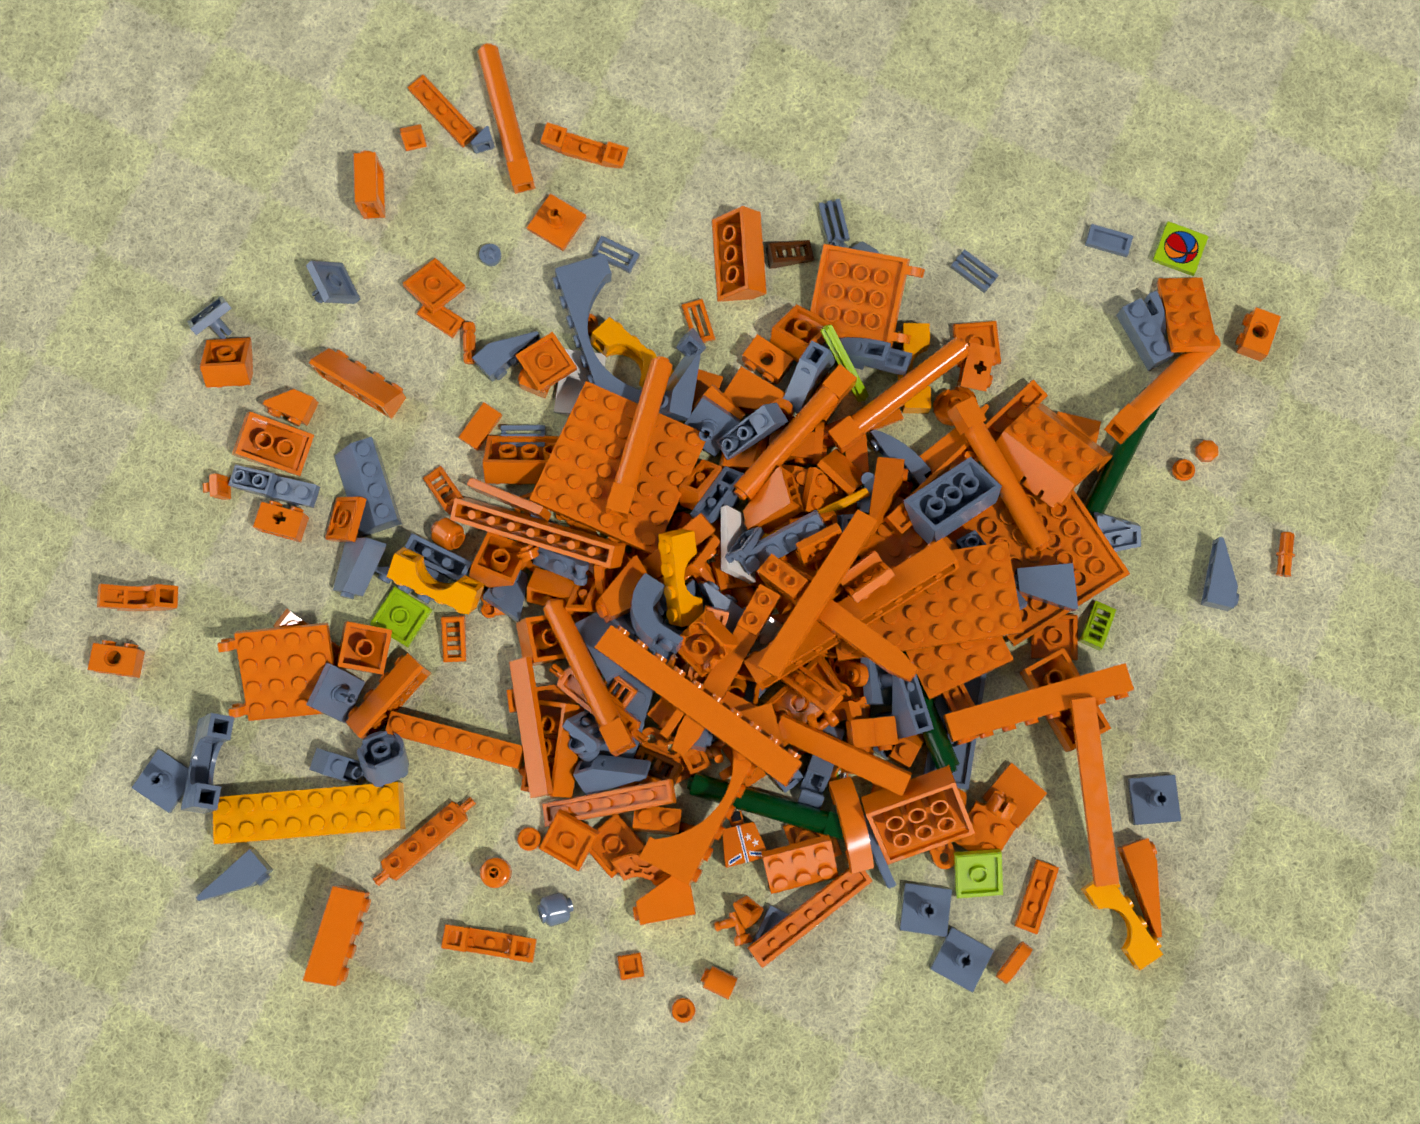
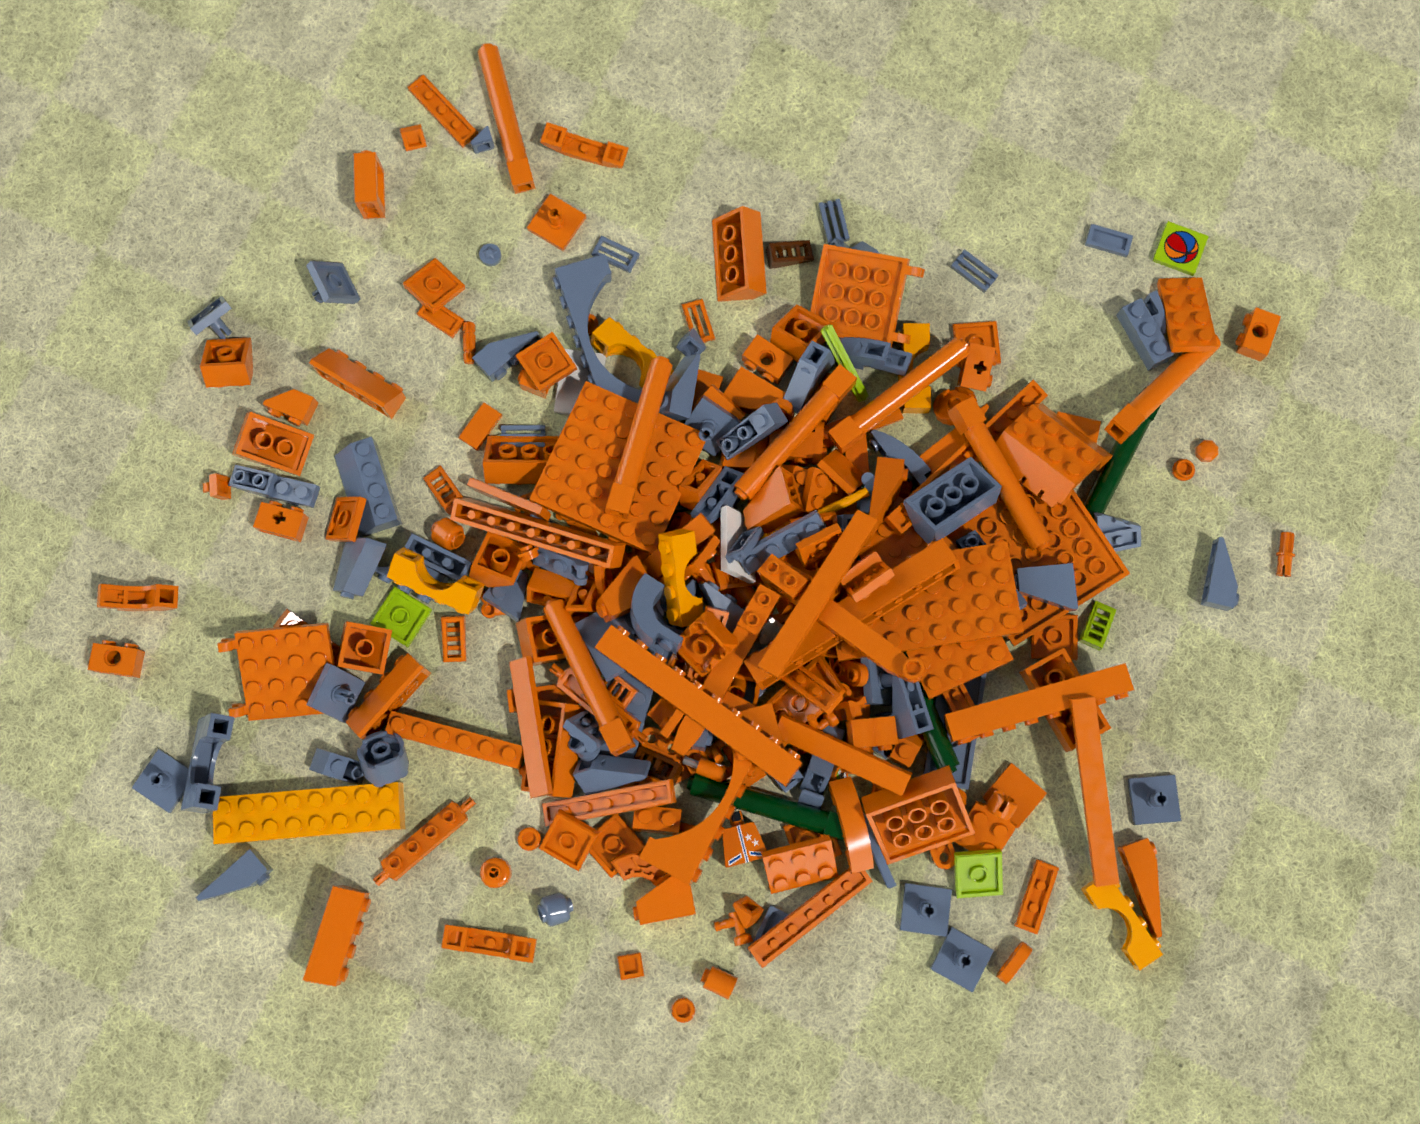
none -> orange piece [683,756,728,783]
none -> orange tile [901,657,926,683]

